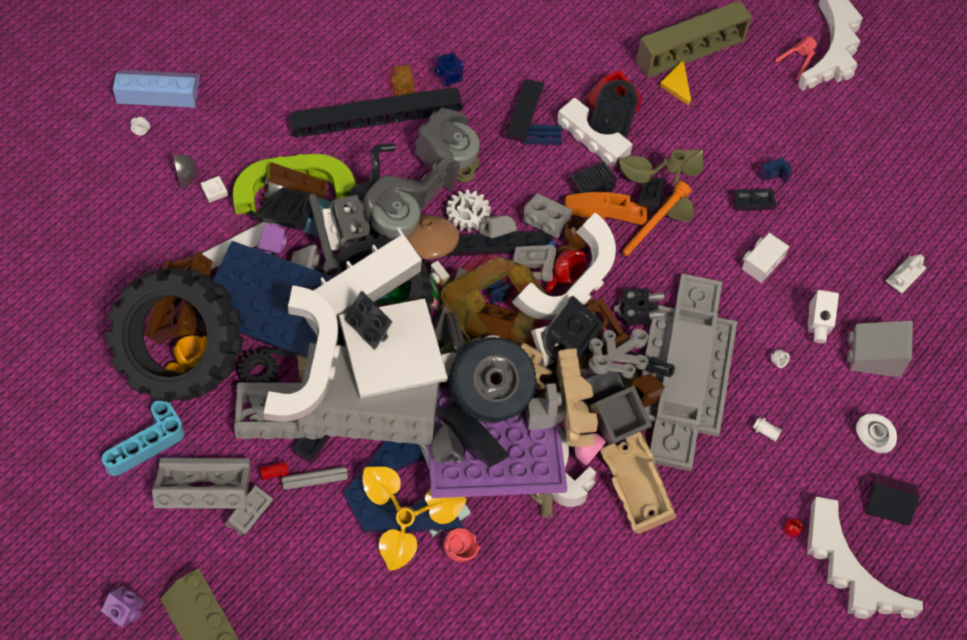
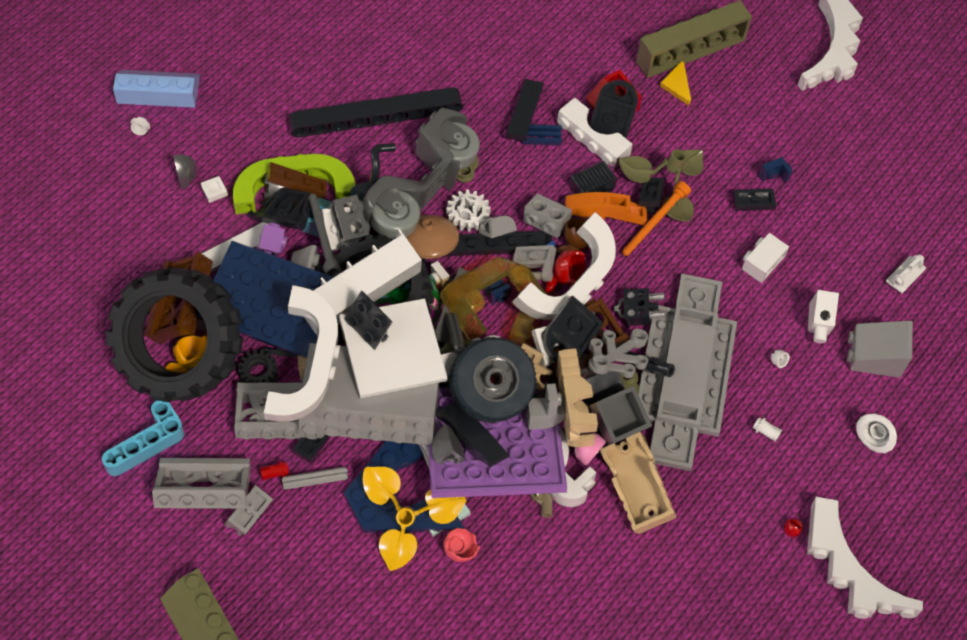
medium lavender brick [101,586,144,627] -> none
clear yellow brick [392,65,414,96] -> none
clear blue brick [434,52,463,87] -> none
reddish brown slope [465,300,519,340] -> none
reddish brown brick [631,373,665,408] -> none
coral plant [775,36,817,81] -> none
black slope [866,473,920,526] -> none

